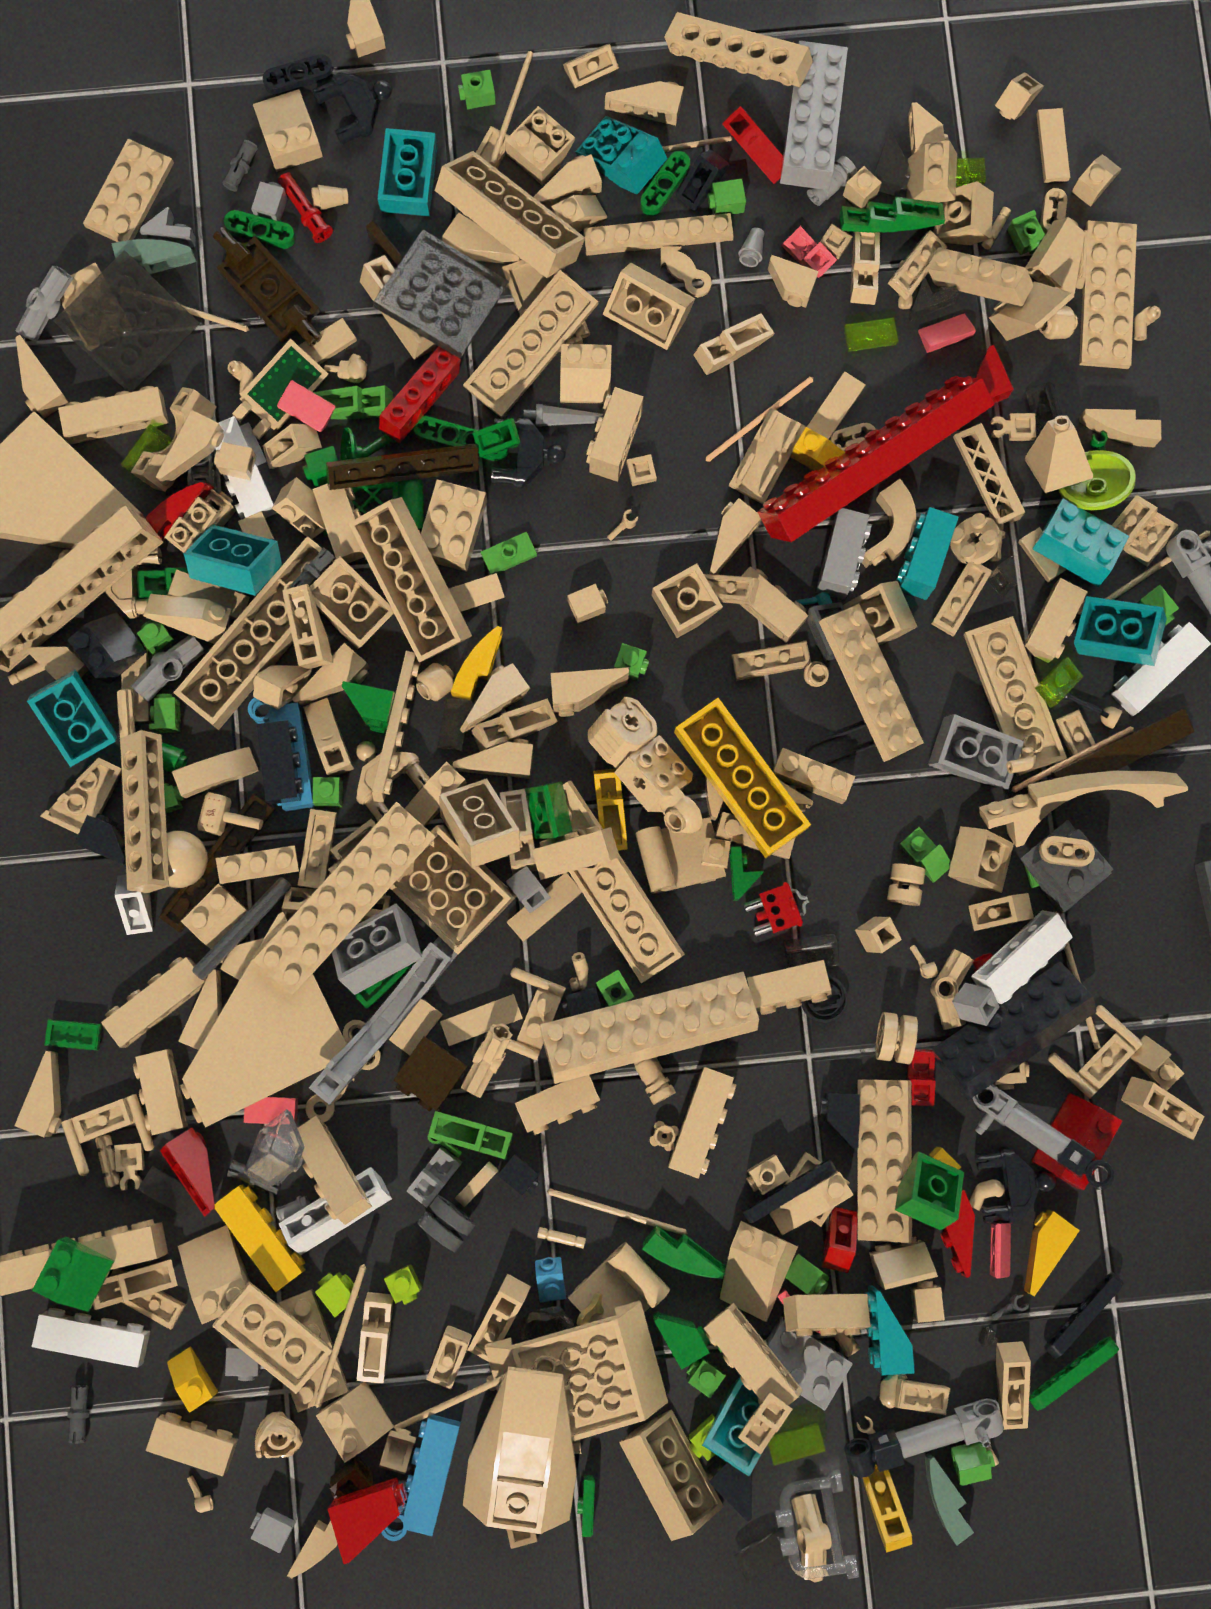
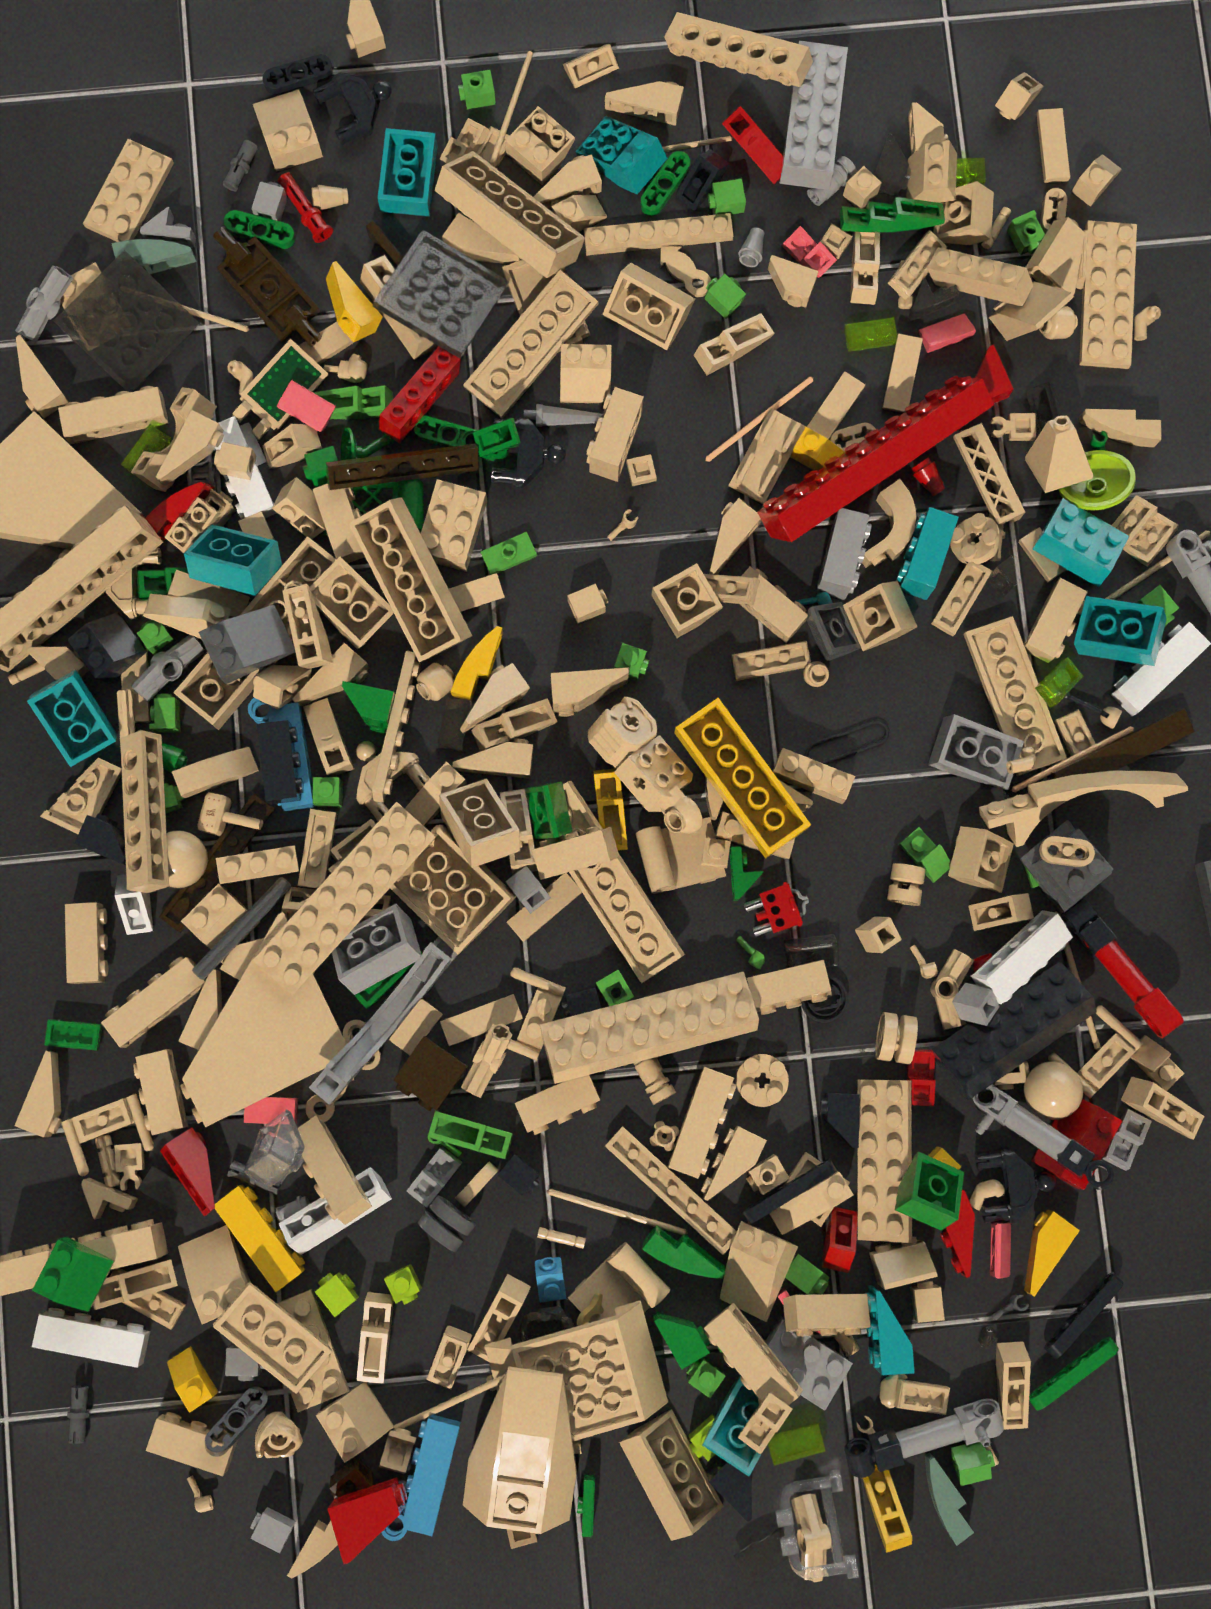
dark grey pin [289,548,336,588] -> none
tan axle [314,1264,366,1408] -> none
tan arm [569,952,589,992] -> none
tan plate [819,604,924,762] -> none
none -> tan brick [65,902,108,984]
none -> tan slope [81,1178,138,1219]
none -> dark grey slope [198,605,295,684]
none -> black beam [205,1386,268,1457]
none -> yellow slope [326,261,383,343]
none -> tan slope [440,118,490,163]
none -> tan plate [605,1126,737,1255]
none -> tan slope [701,1126,767,1201]
none -> bright green brick [705,273,746,319]
none -> tan plate [735,1054,789,1107]
none -> bright green hand [736,936,765,969]
none -> tan tile [882,334,923,413]
none -> red cone [912,457,945,497]
none -> tan piece [1024,1061,1083,1120]
none -> red piece [1061,899,1184,1038]
none -> light grey slope [1102,1109,1152,1171]

